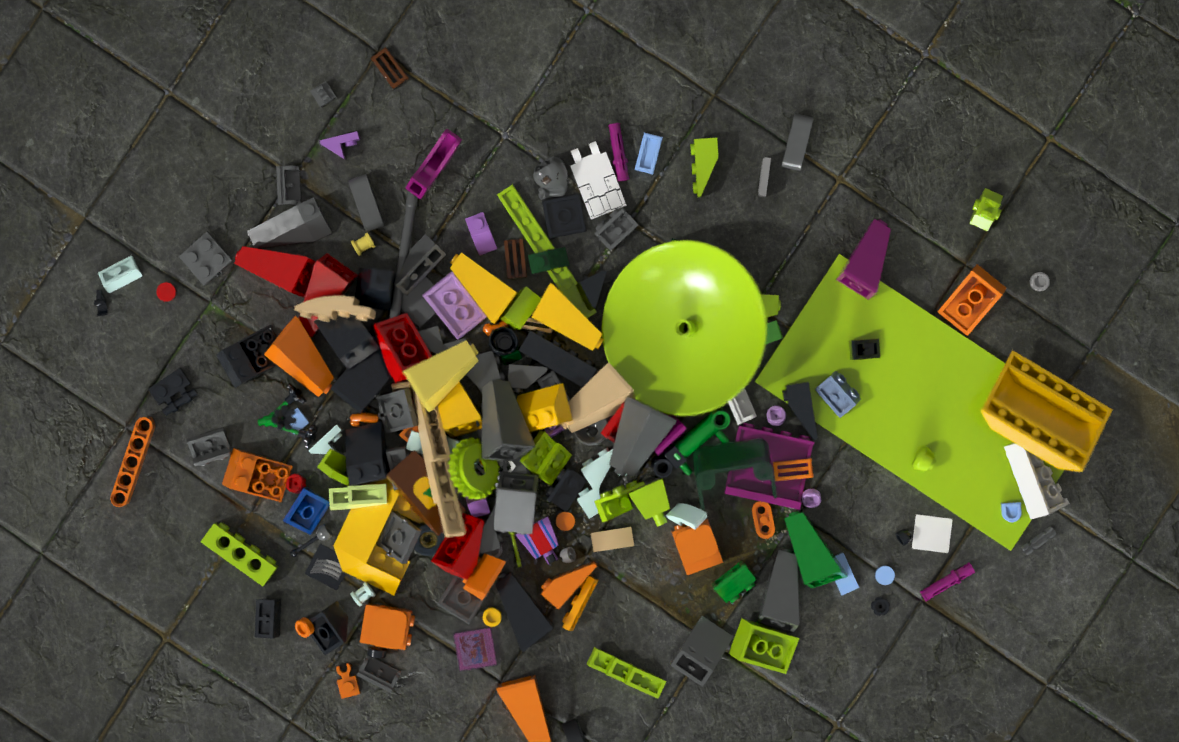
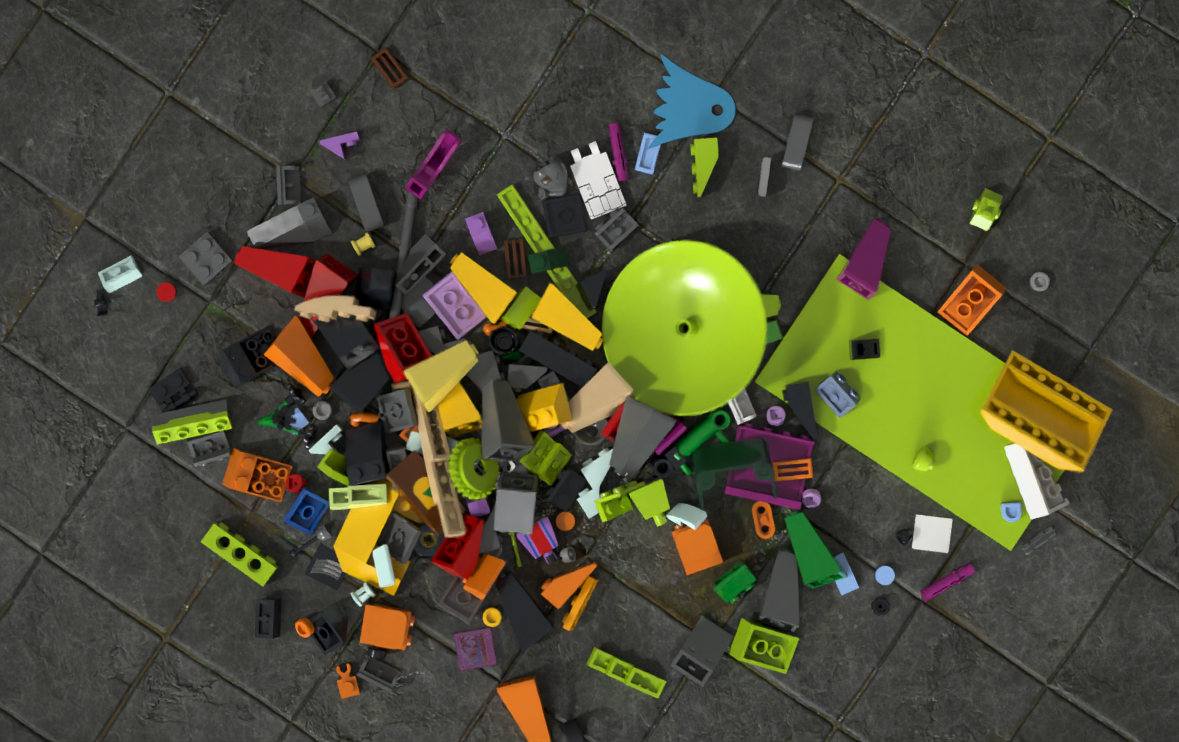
orange beam [110,417,156,507] -> none
tan slope [591,527,634,552] -> none
none -> lime piece [151,399,232,445]
none -> light grey tile [313,401,332,420]
none -> light aqua slope [372,544,395,588]
none -> dark azure piece [648,54,735,149]

